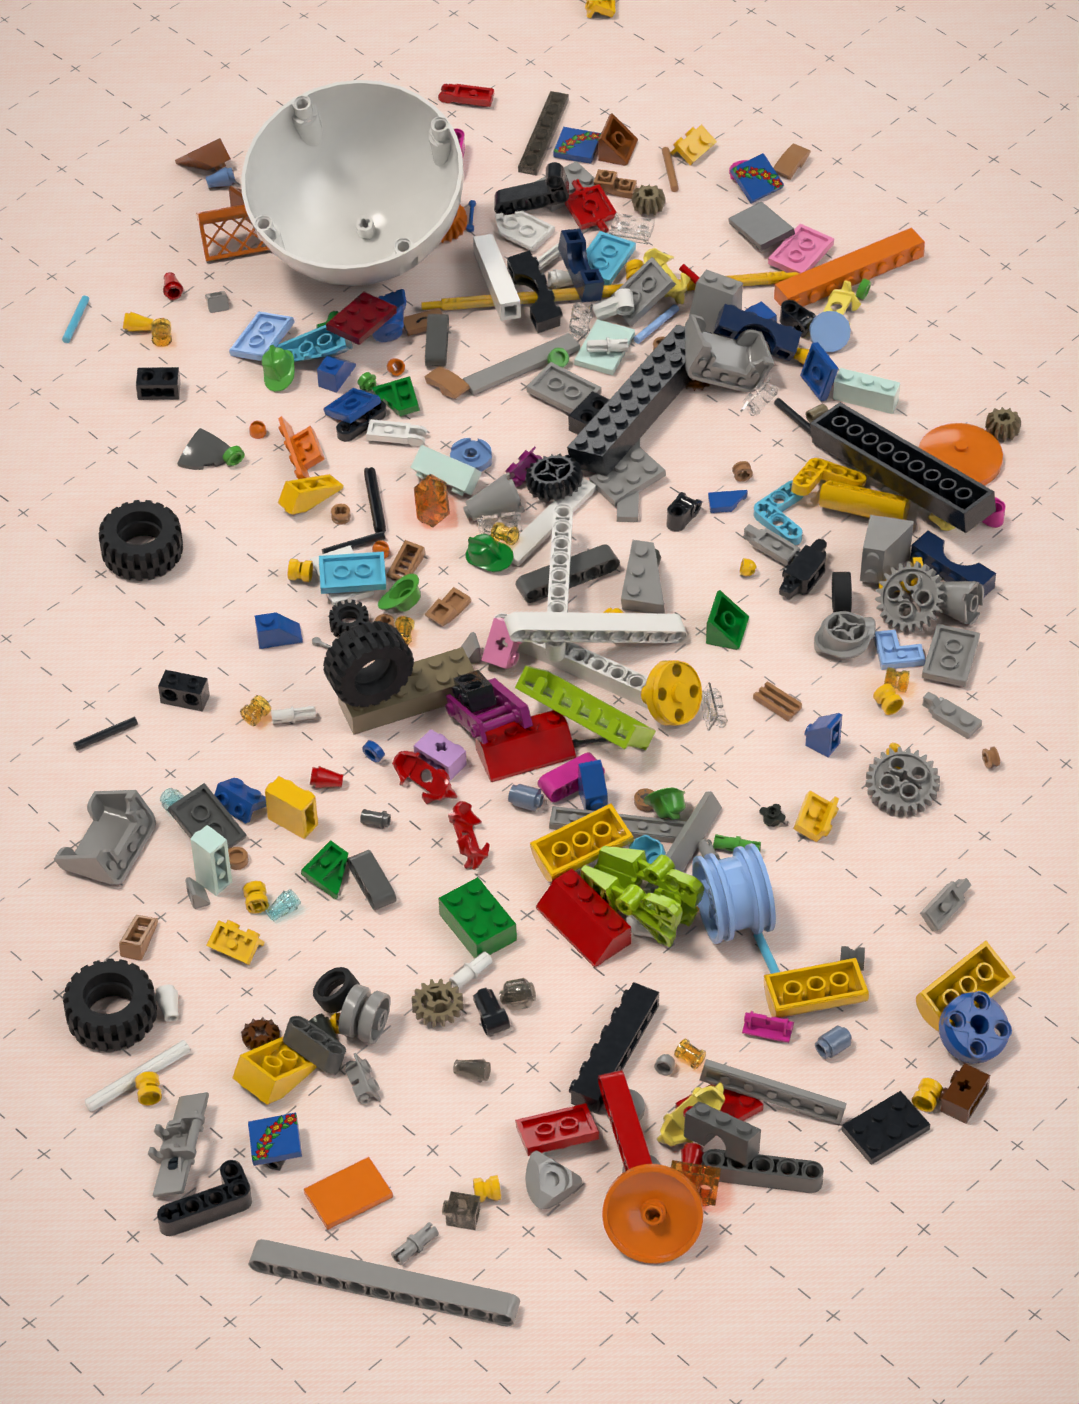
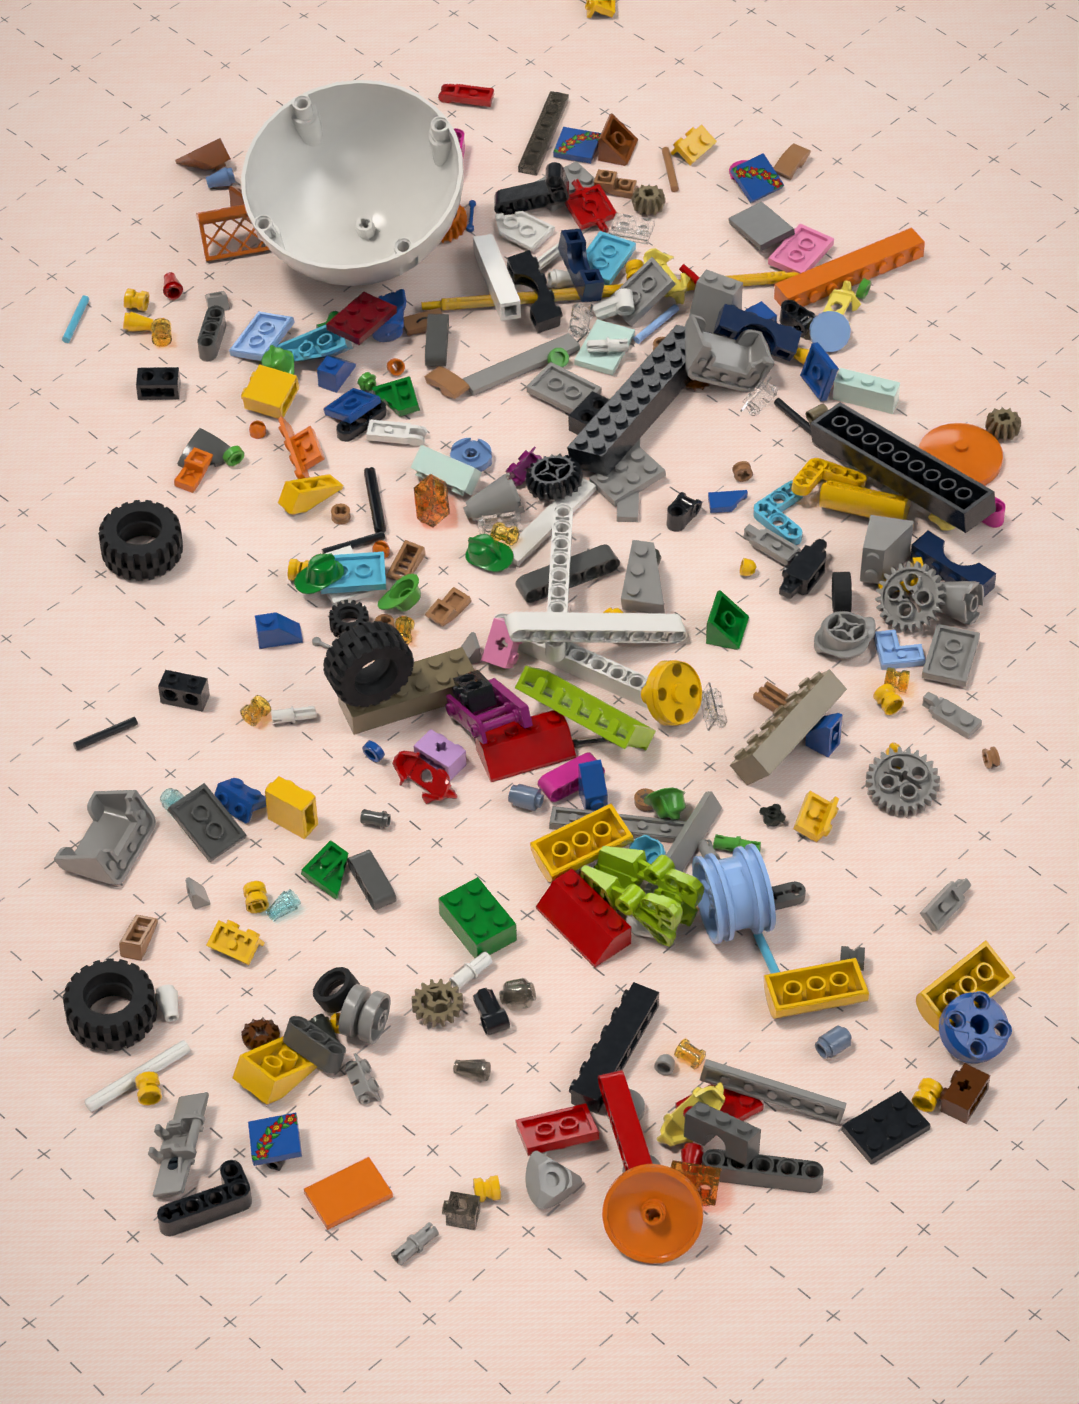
light aqua brick [190,825,232,896] -> none
medium nougat tile [228,847,248,870] -> none
light grey beam [248,1239,521,1327] -> none
red cone [310,766,344,788] -> none
red piece [448,801,490,870] -> none
dark pink hinge [742,1011,794,1043] -> none
none -> yellow wheel [124,288,150,311]
none -> orange slope [174,447,213,493]
none -> dark grey beam [197,305,226,362]
none -> yellow brick [241,364,299,419]
none -> green piece [294,553,344,594]
none -> dark tan brick [729,669,847,785]
none -> dark grey beam [772,881,806,910]

